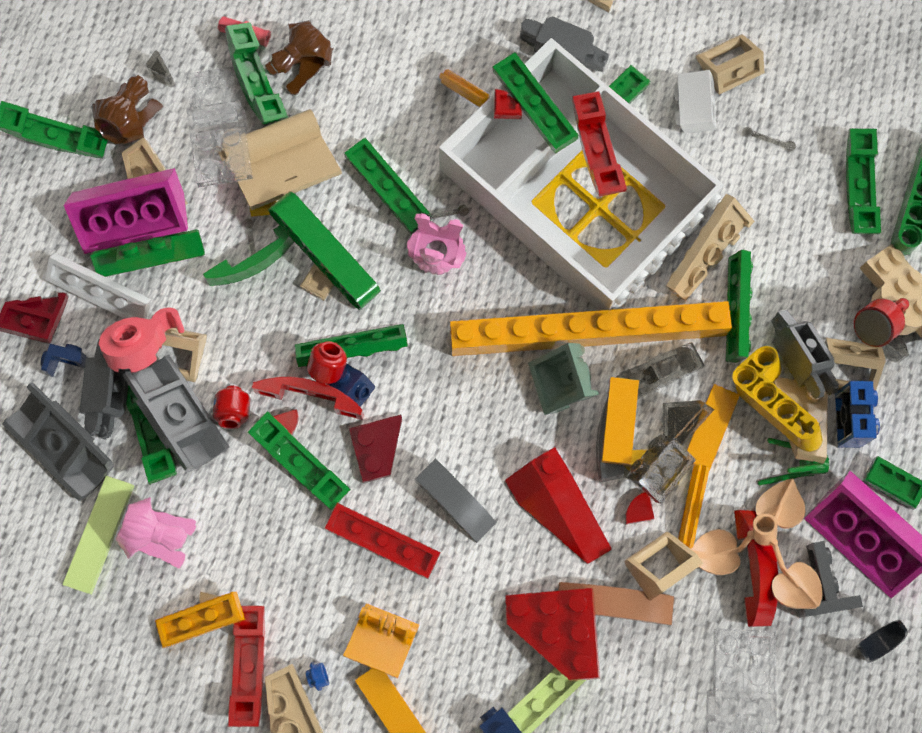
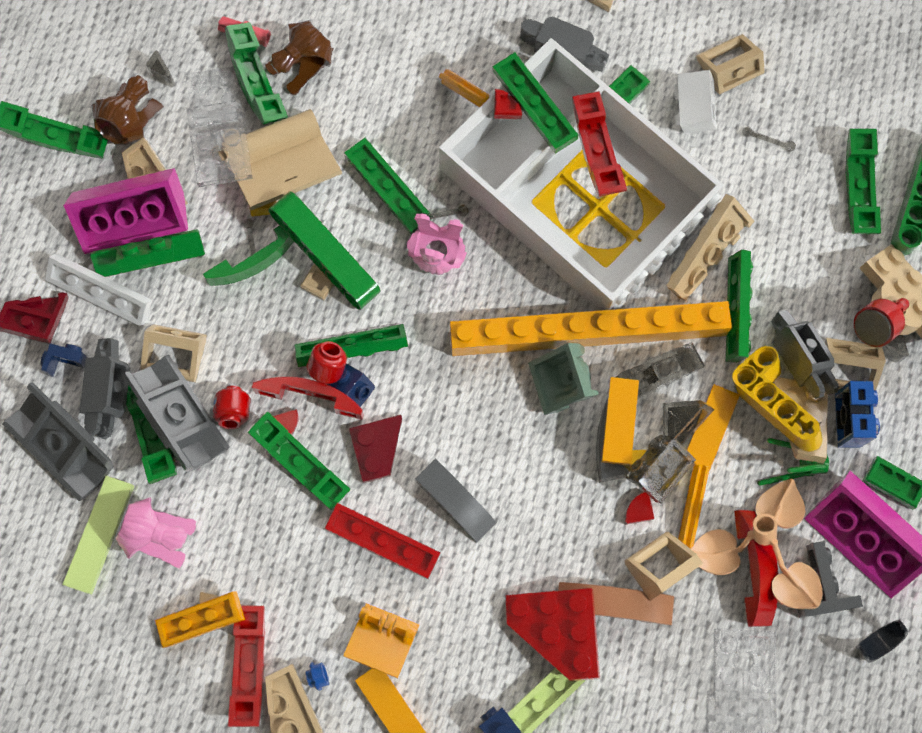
coral piece [99,307,185,373] -> none
red wedge [504,447,612,564] -> none

